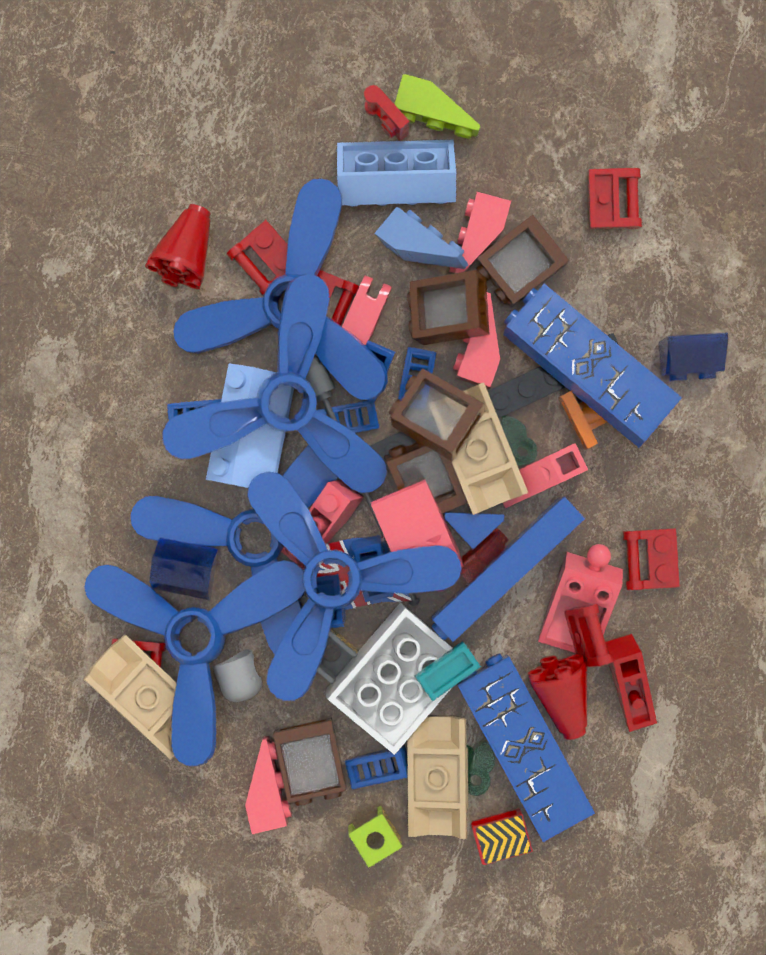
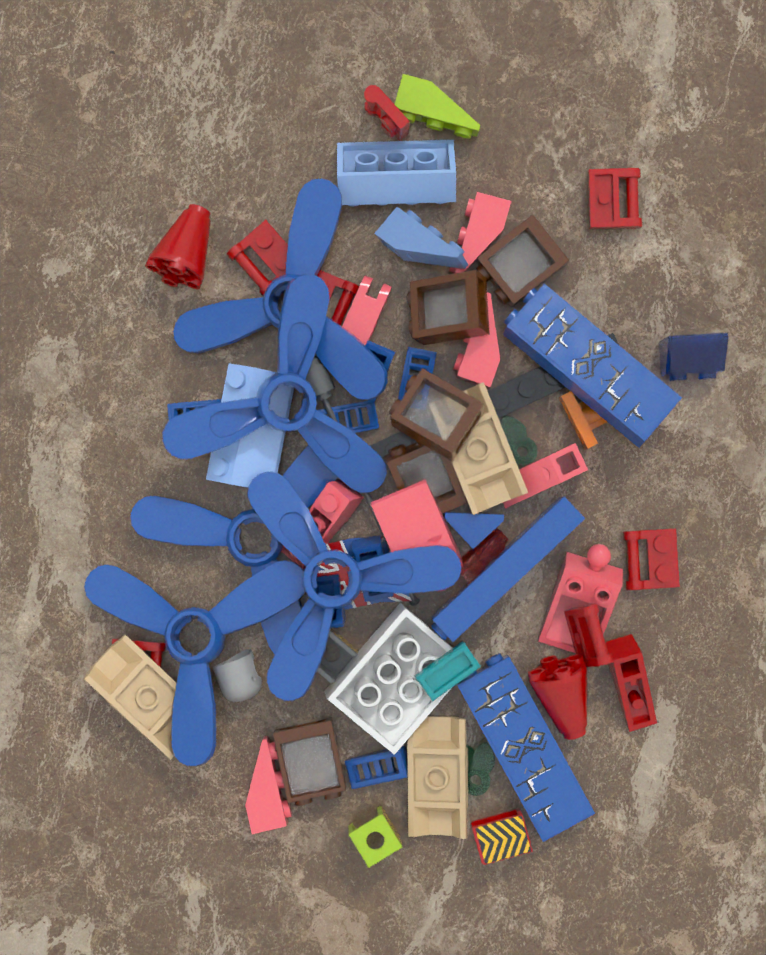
clear blue slope [149,538,218,600] -> none

